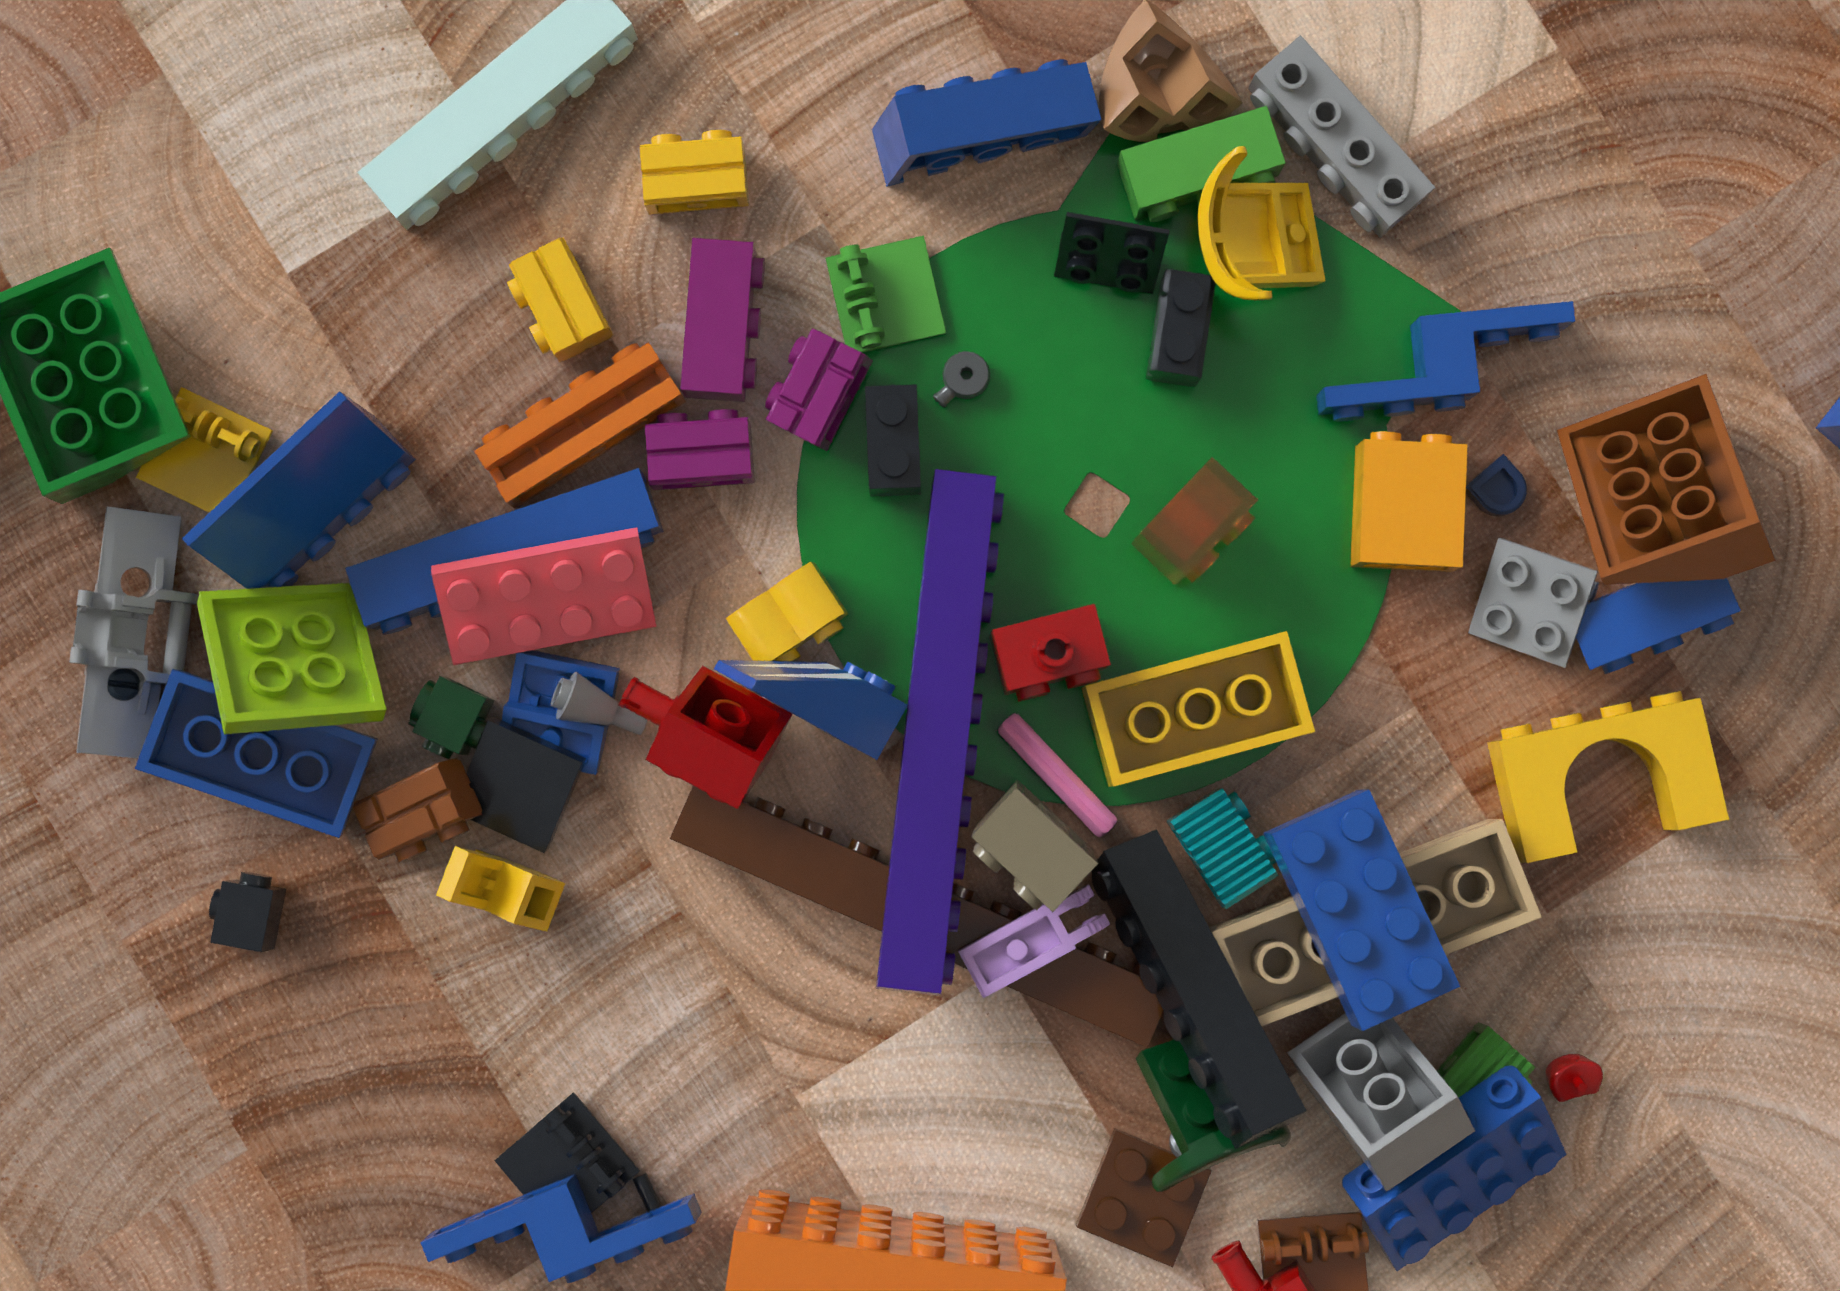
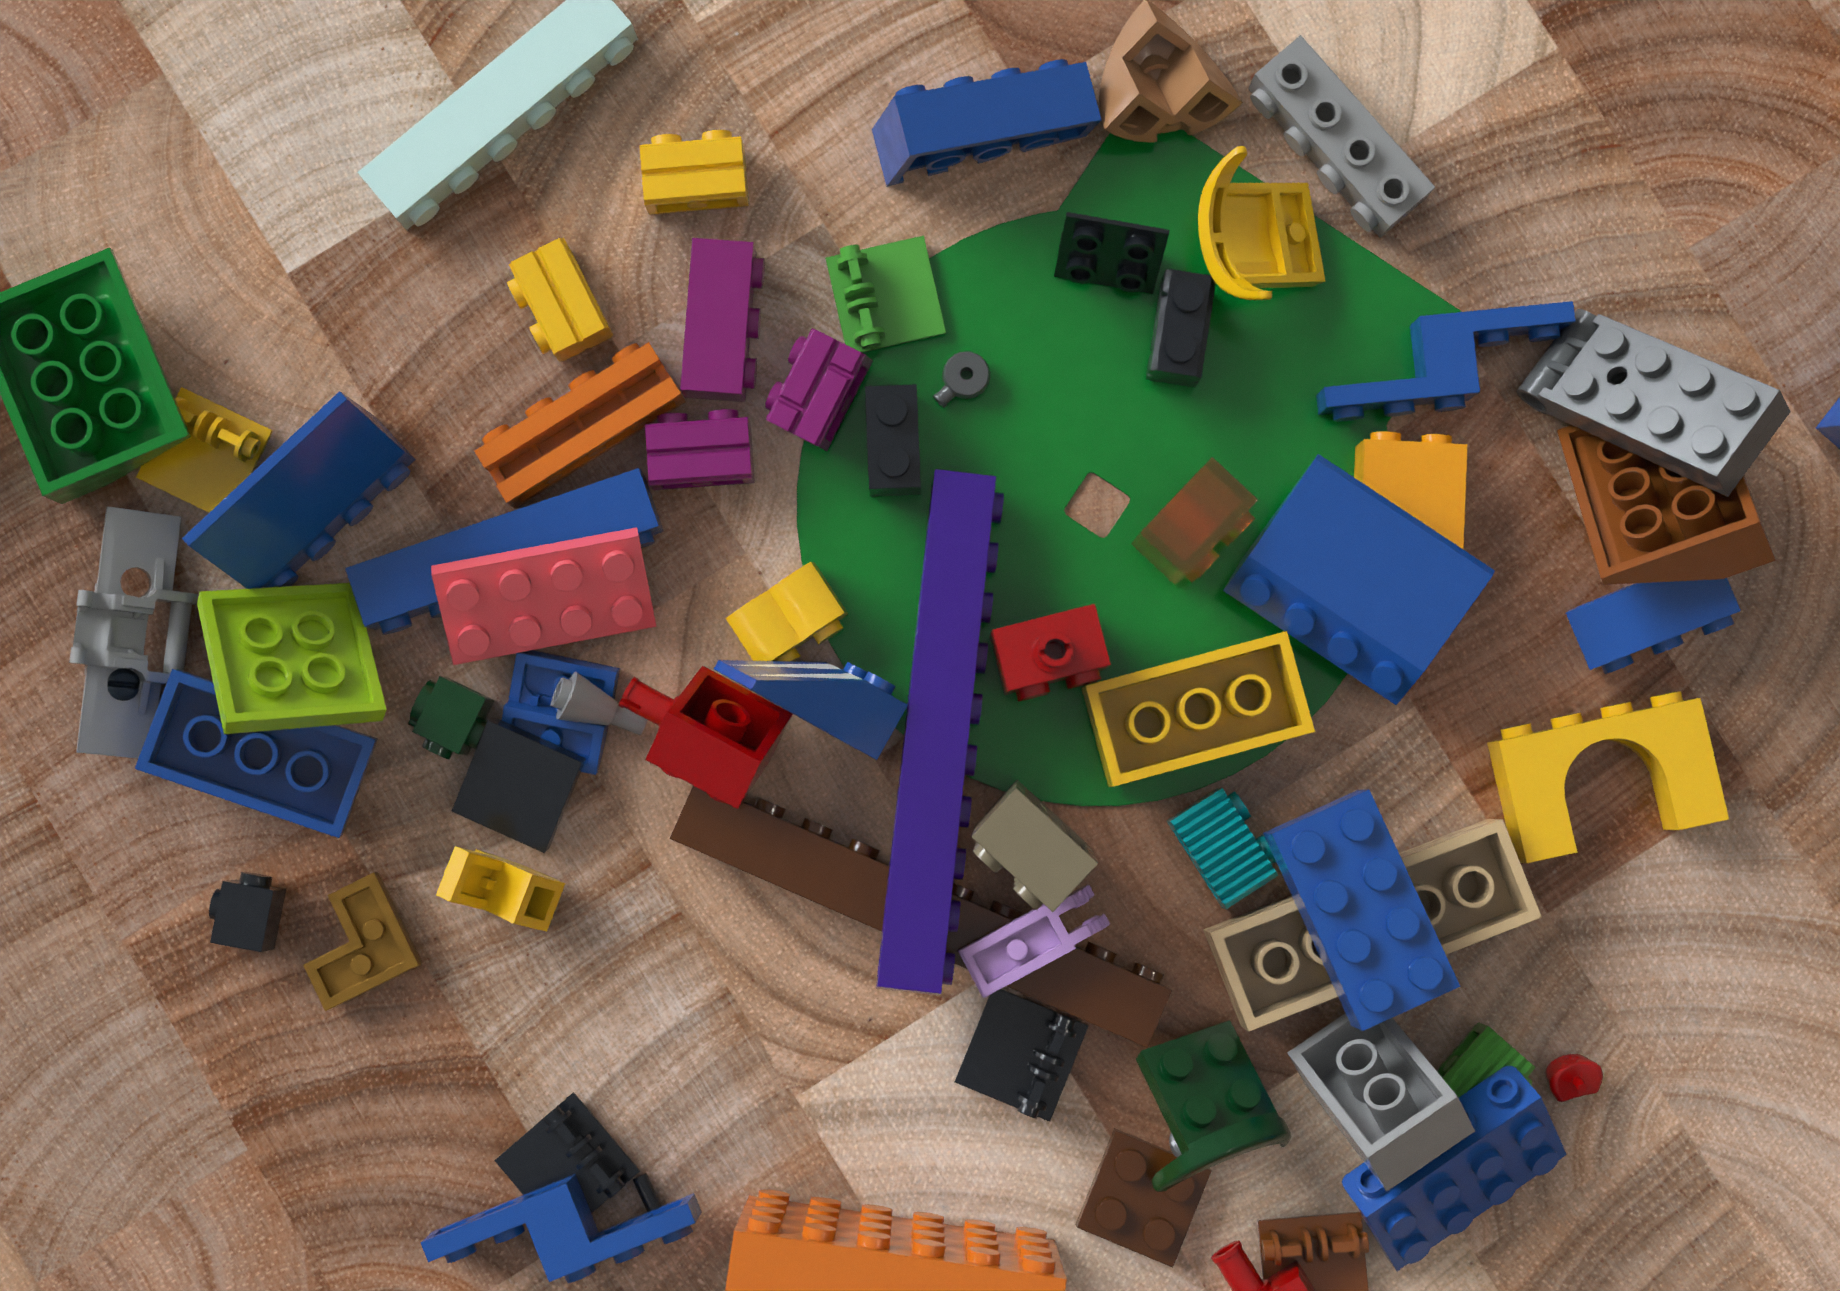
dark orange brick [353,758,482,863] -> none
bright pink axle [998,713,1117,837] -> none
black brick [1091,829,1307,1149] -> none
bright green brick [1117,106,1286,222] -> none
dark blue tile [1466,454,1527,517] -> none
light grey hinge [1468,537,1599,668] -> none
none -> pearl gold plate [303,872,422,1011]
none -> black hinge [954,989,1089,1122]
none -> blue slope [1223,454,1495,705]
none -> hinge [1516,309,1791,497]

